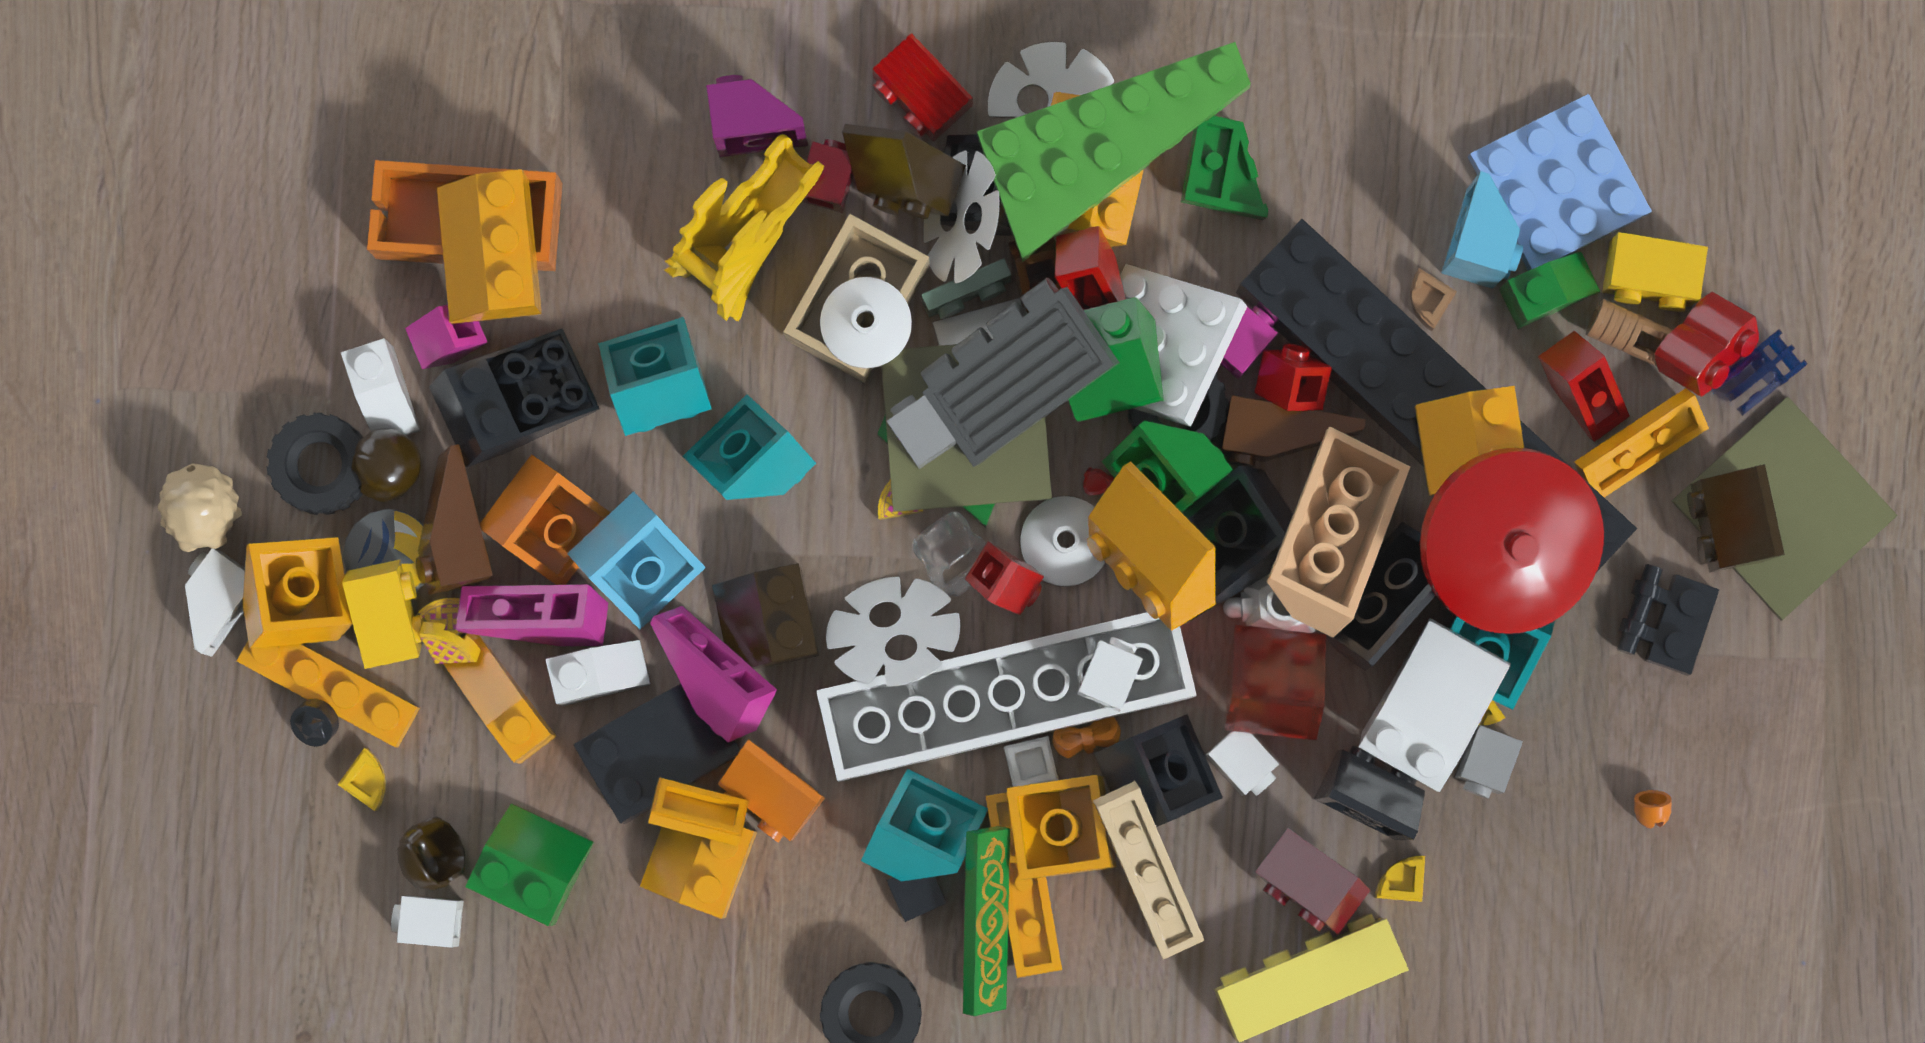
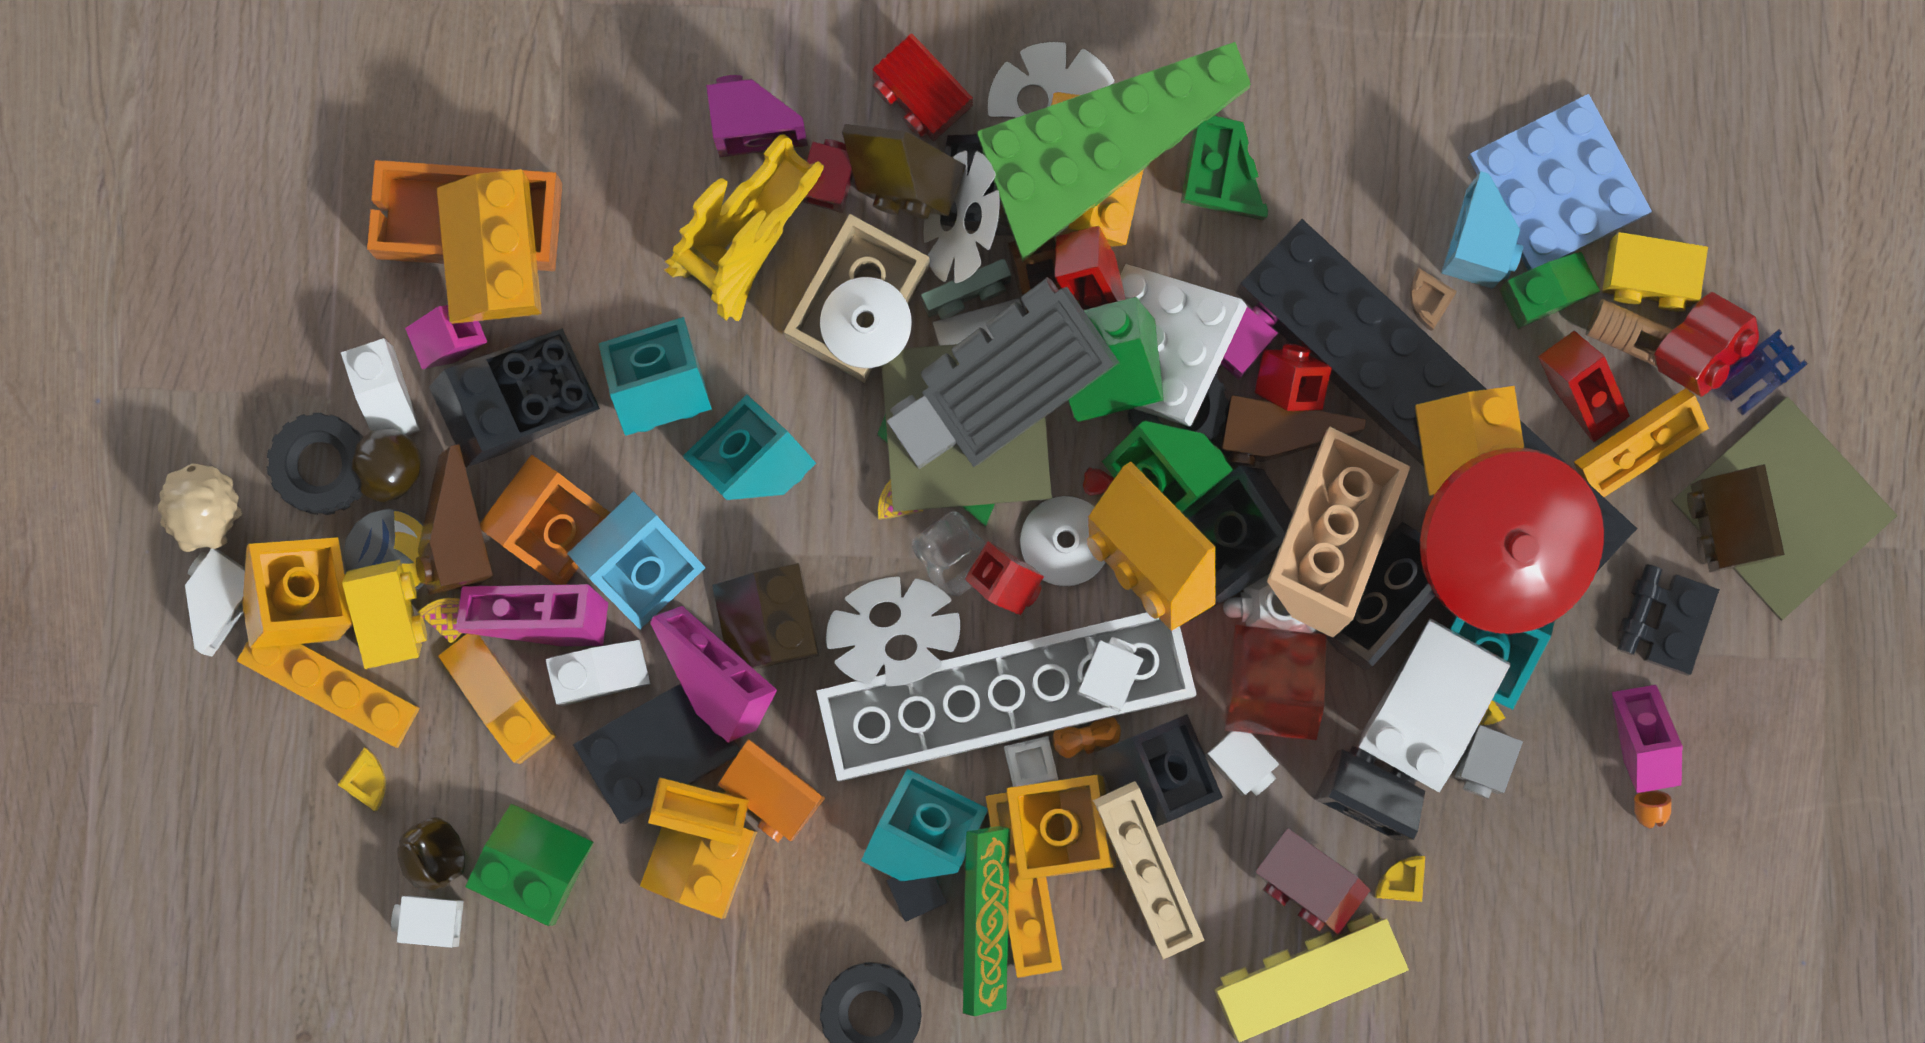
black tile [290,699,339,747] -> none
yellow tile [419,622,481,664] -> none
none -> dark pink slope [1612,685,1683,793]

